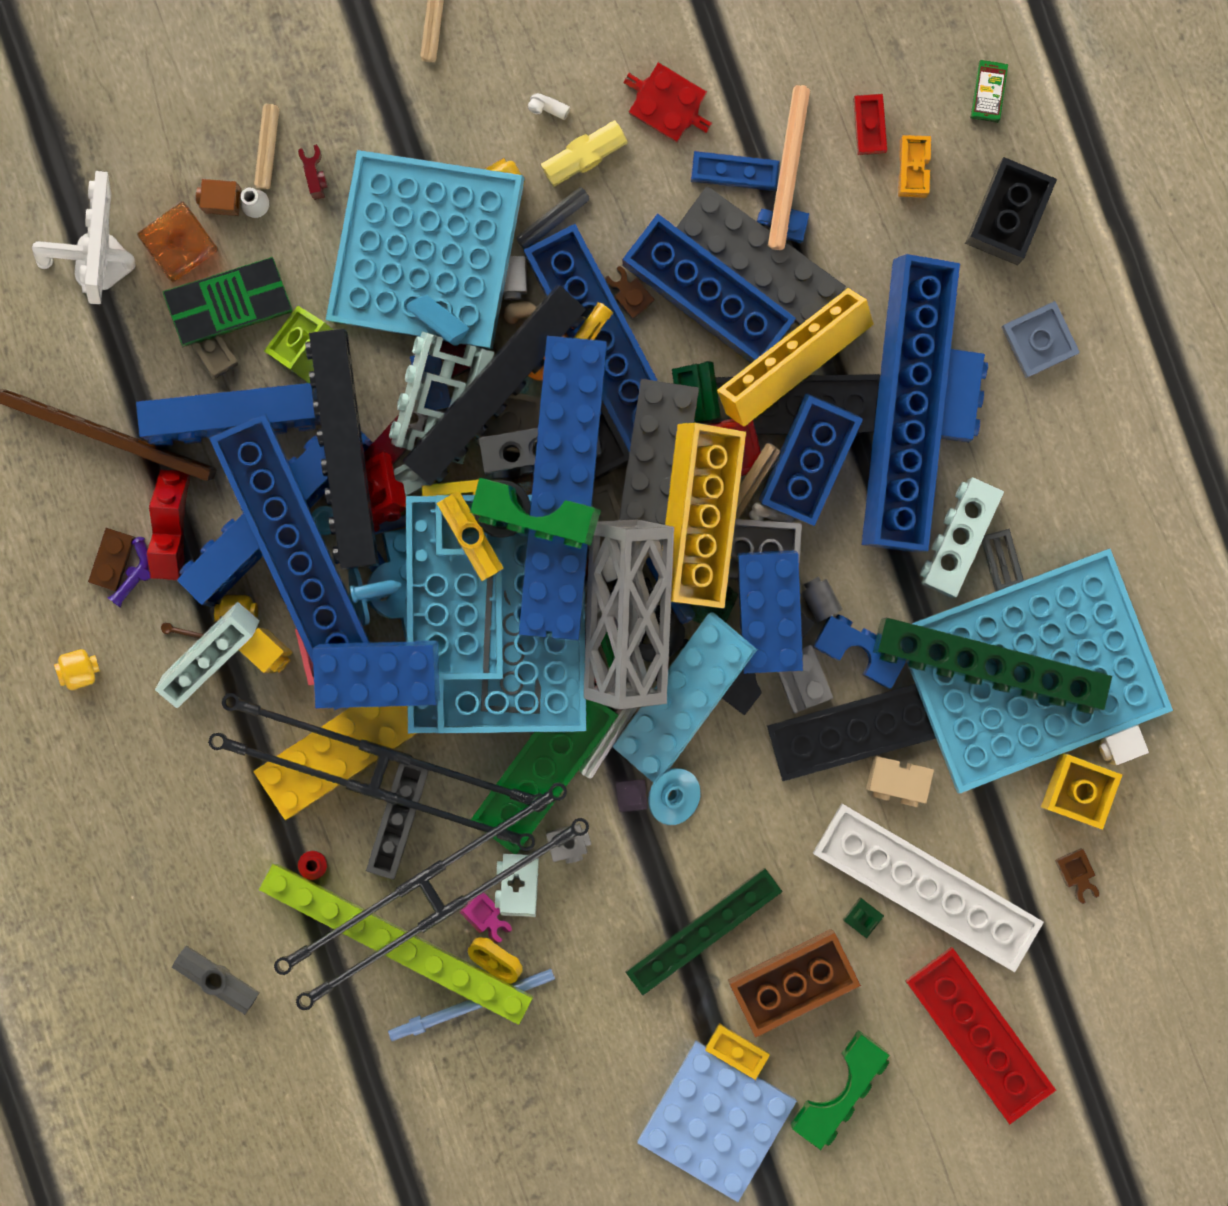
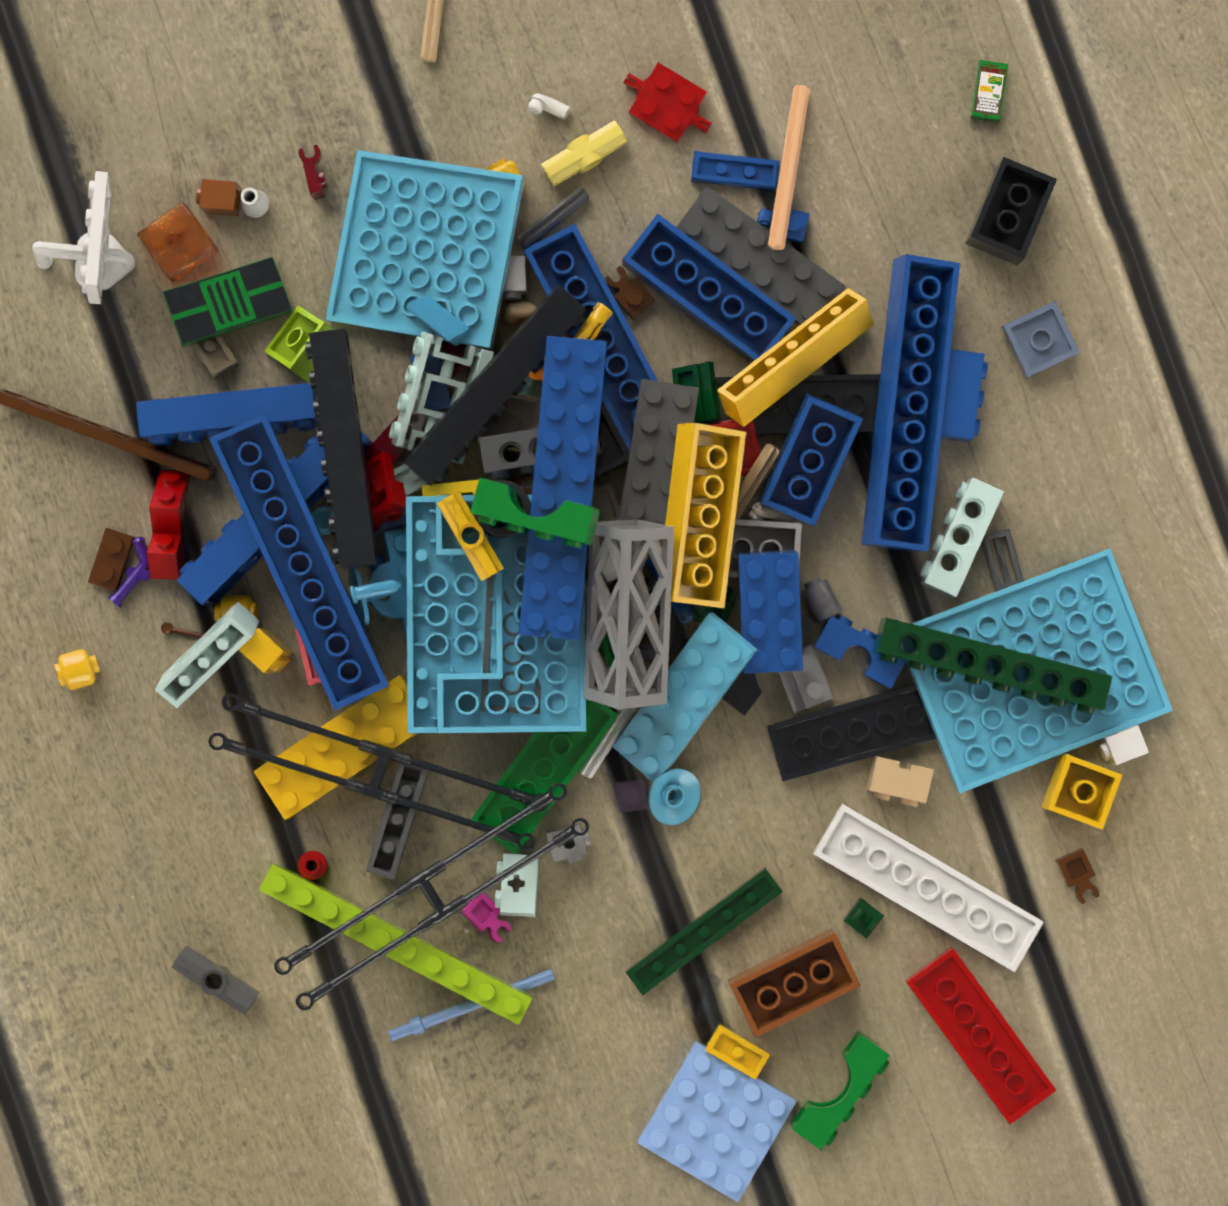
tan axle [254,104,279,190] -> none
blue brick [312,641,440,708] -> none
yellow plate [468,937,523,983] -> none
red plate [853,94,887,155] -> none
light orange piece [898,135,931,198] -> none

